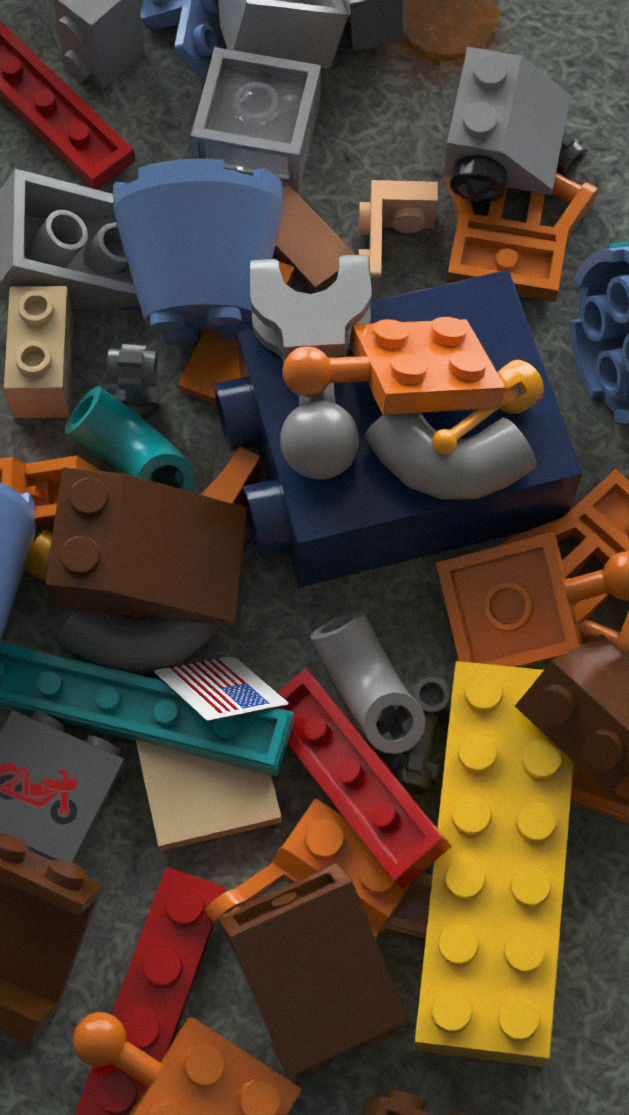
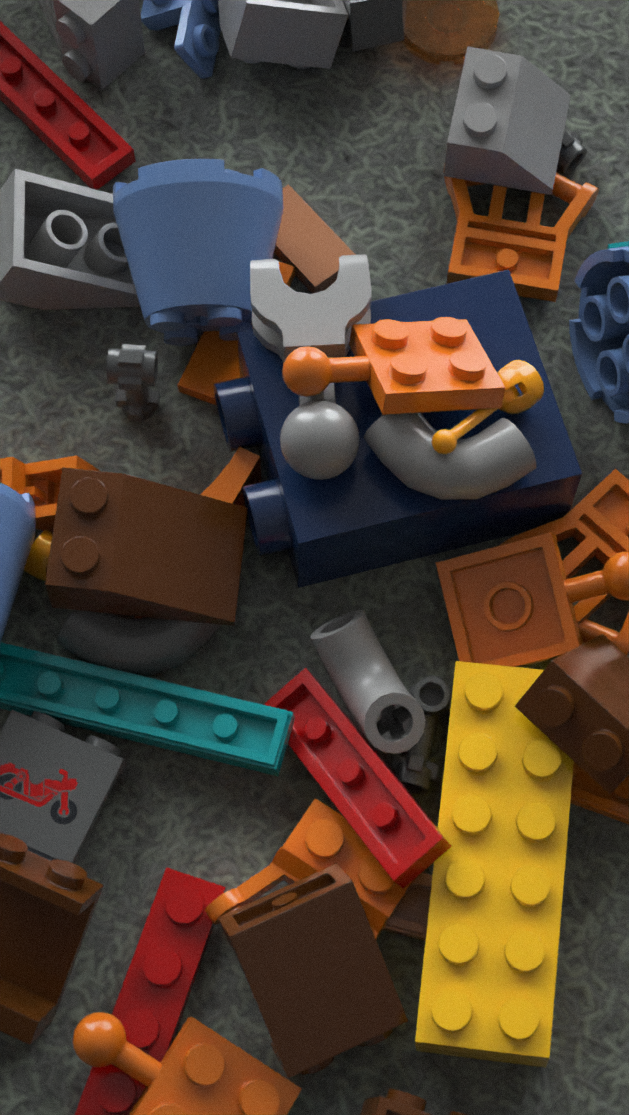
tan brick [4,286,74,418] -> none
teal cylinder [65,386,196,493] -> none
tan tile [136,740,282,852] -> none
sticker [154,657,288,720] -> none
piece [191,47,321,192] -> none
light nougat bracket [358,180,438,301] -> none
black tile [450,155,508,202] -> none

